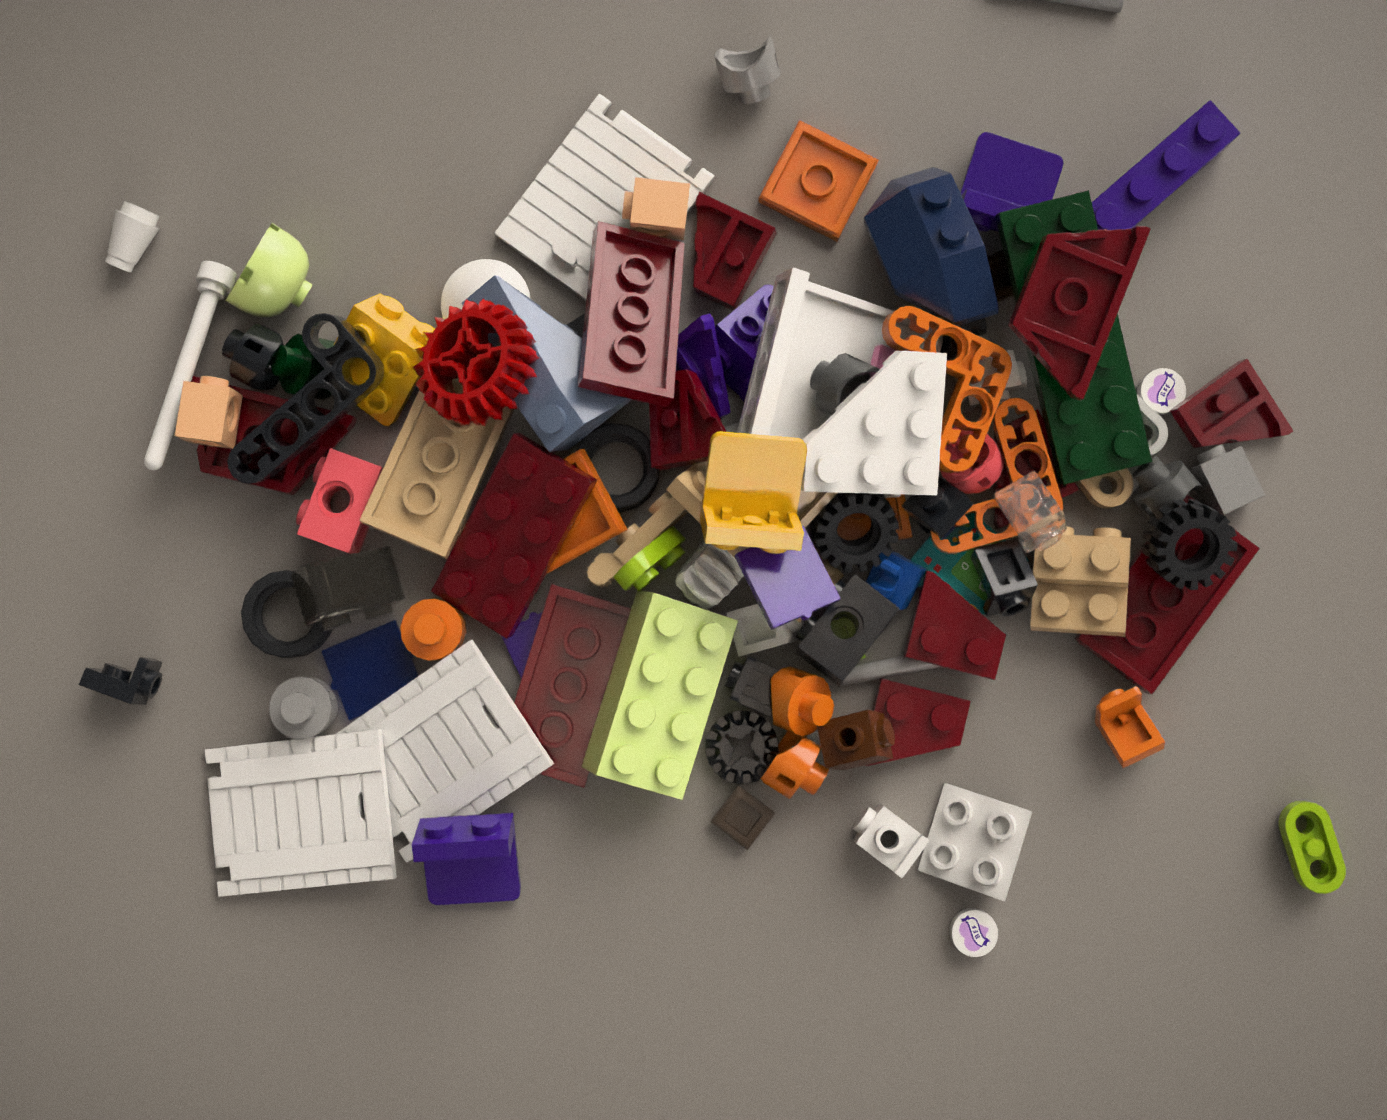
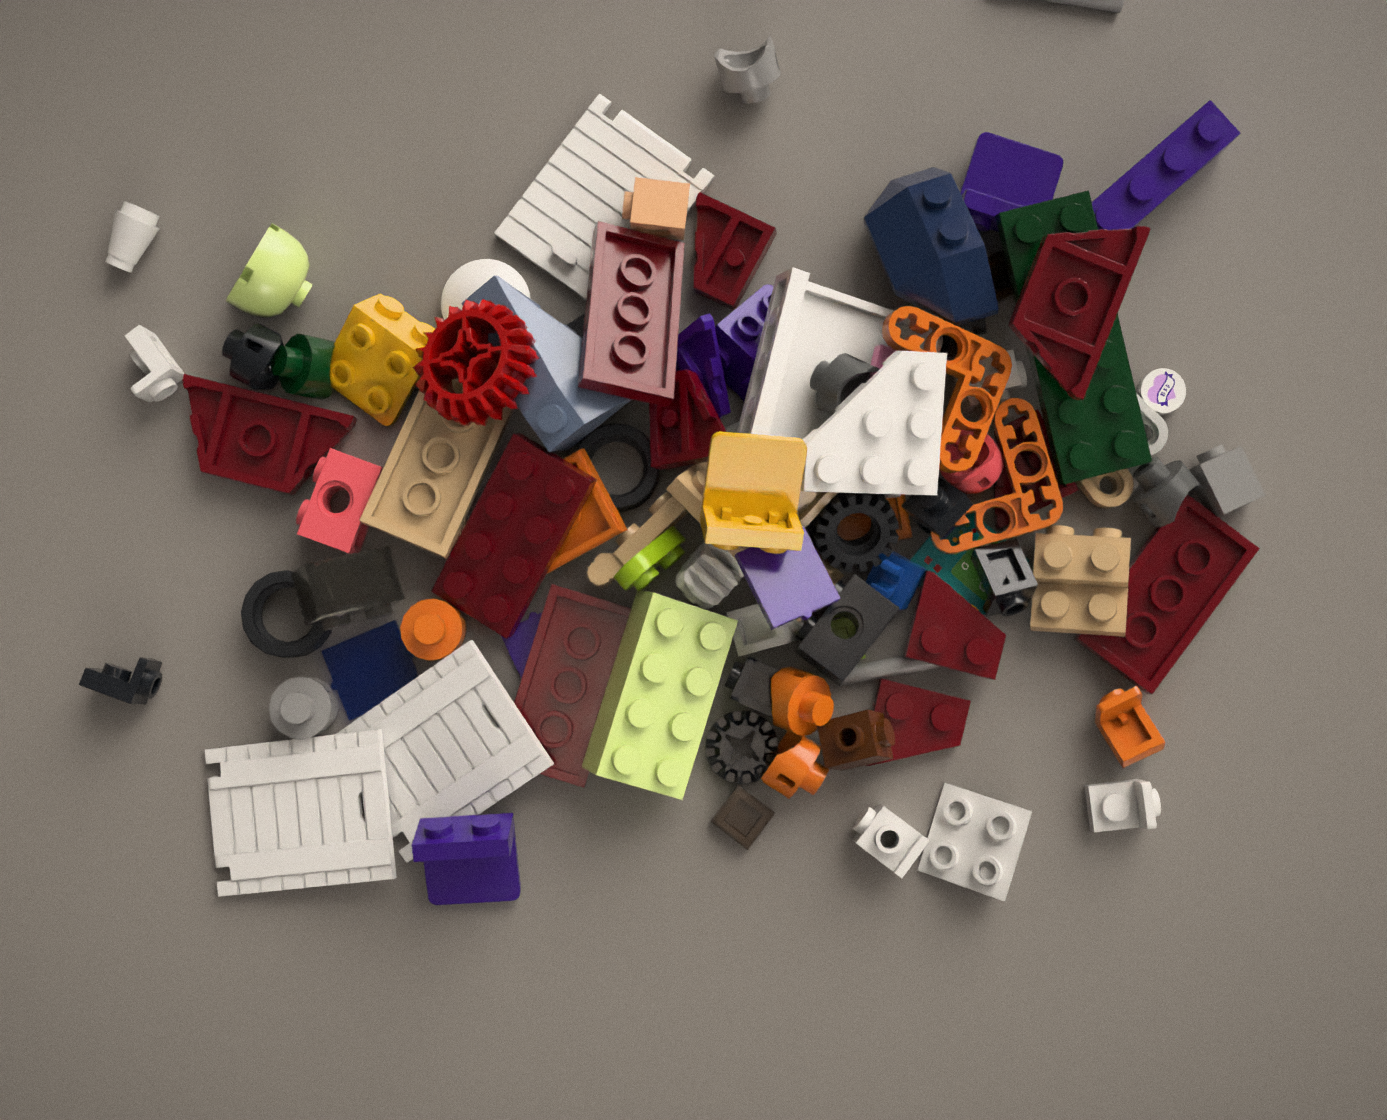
white piece [144,261,237,471] -> none
light nougat brick [175,376,243,449] -> none
black beam [227,313,385,484] -> none
orange tile [758,120,879,242] -> none
white tile [949,908,998,957] -> none
clear bracket [994,470,1067,553] -> none
black tyre [1141,499,1238,590] -> none
dark red wing [1169,359,1293,448] -> none
lime plate [1278,801,1346,894] -> none
none -> white bracket [125,325,184,402]
none -> white bracket [1084,779,1161,833]

